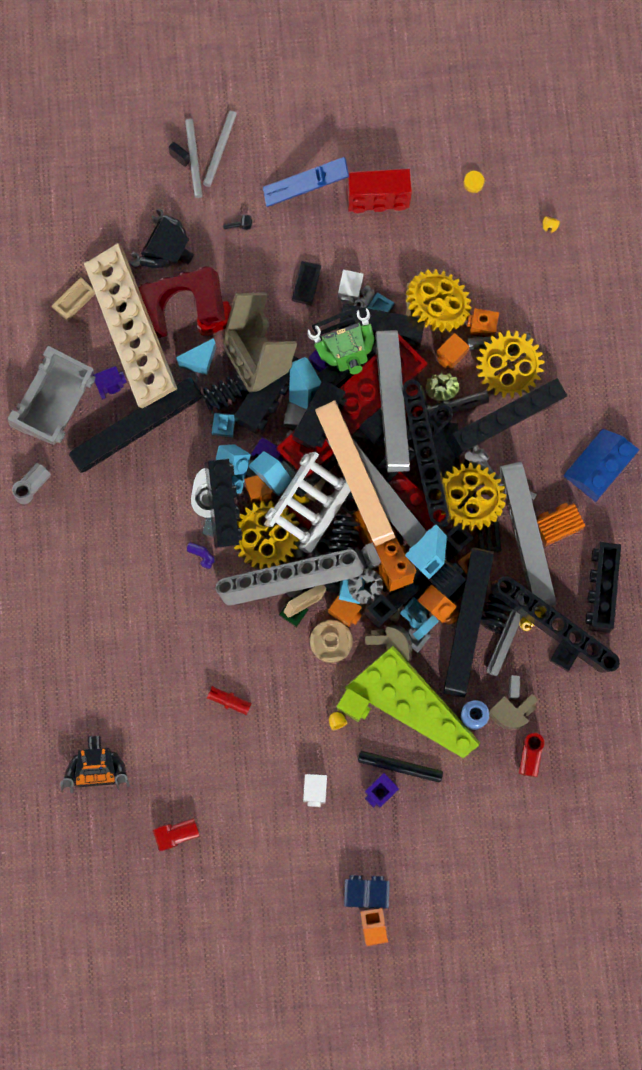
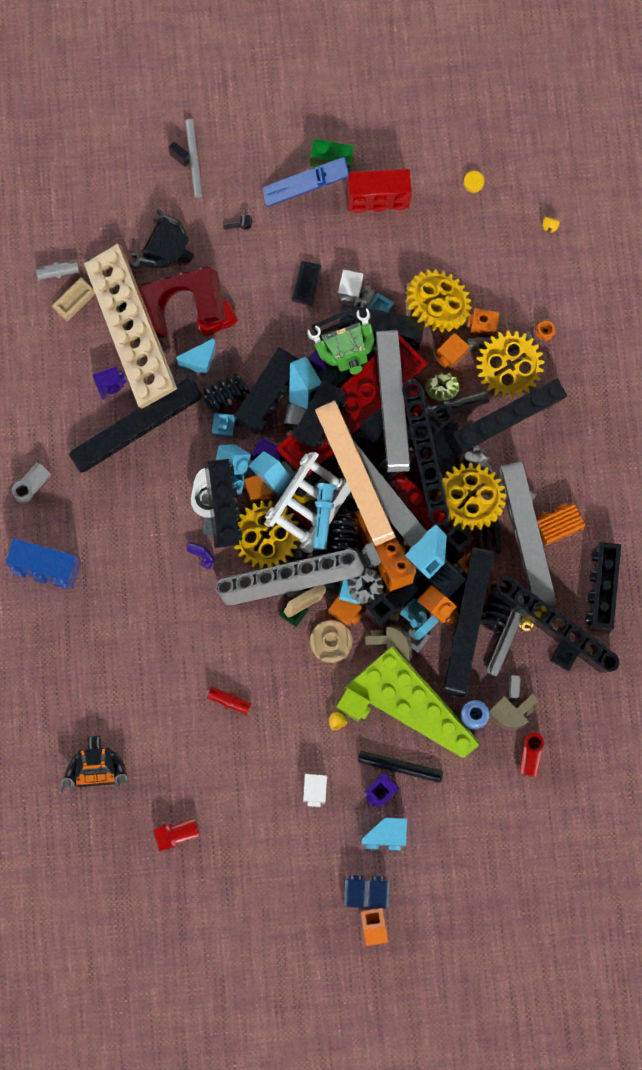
light grey windscreen [7,346,96,445] -> none
light grey bar [203,111,237,187] -> none
dark tan windscreen [223,293,297,392] -> none
blue slope [563,429,639,502] -> none
none -> blue brick [5,538,81,590]
none -> light grey pin [35,260,79,281]
none -> green brick [310,138,354,172]
none -> medium azure pin [313,483,336,550]
none -> medium azure slope [361,818,407,851]
none -> orange plate [536,321,556,341]

